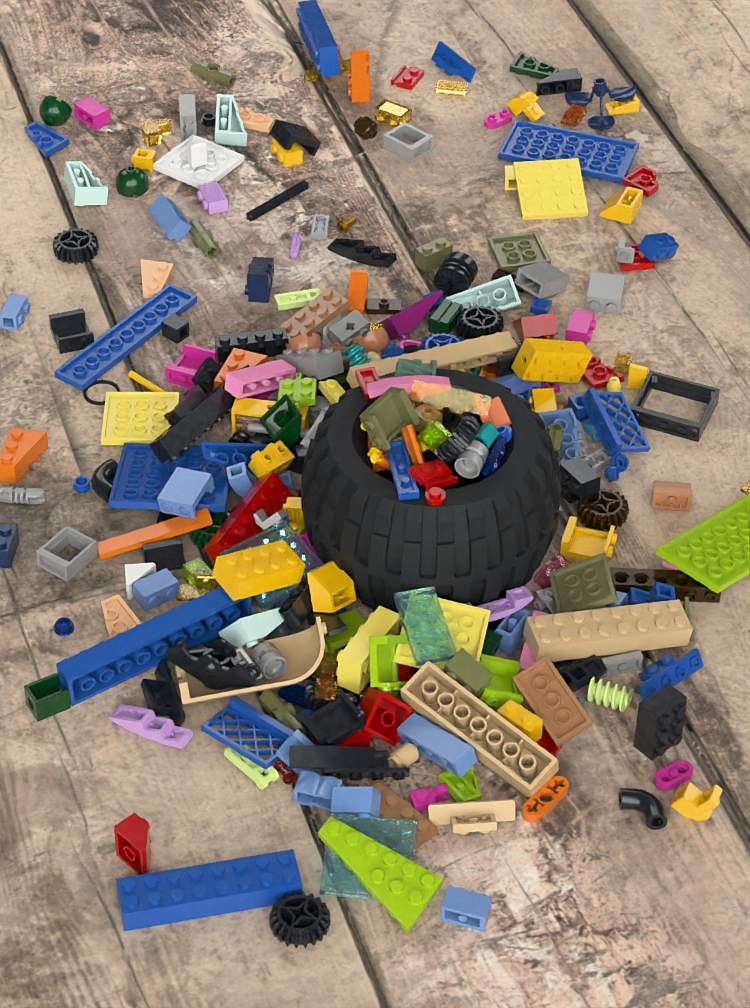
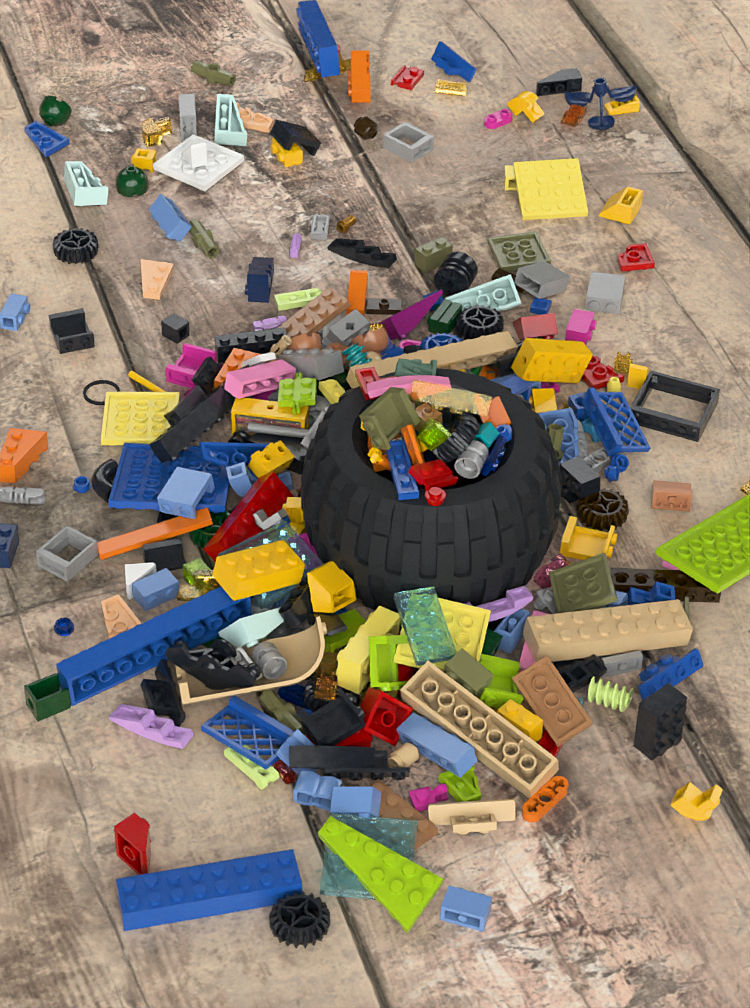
blue plate [54,284,197,391] -> none
dark pink brick [74,96,110,130] -> none
lavender brick [197,181,228,215] -> none
black plate [201,113,216,127] -> none
black axle [246,180,309,222] -> none
dark green slope [259,394,302,449] -> none
clear yellow brick [375,99,412,127] -> none
blue plate [498,119,639,183] -> none
dark green wing [510,51,559,79] -> none
light grey bracket [614,236,635,264] -> none
black cylinder [618,788,668,830] -> none
red plate [622,165,659,197] -> none
blue brick [638,232,679,261] -> none
dark pink plate [654,760,693,791] -> none
none -> white plate [241,352,276,367]
none -> lavender axle [253,315,287,331]
none -> tan pin [269,335,292,361]

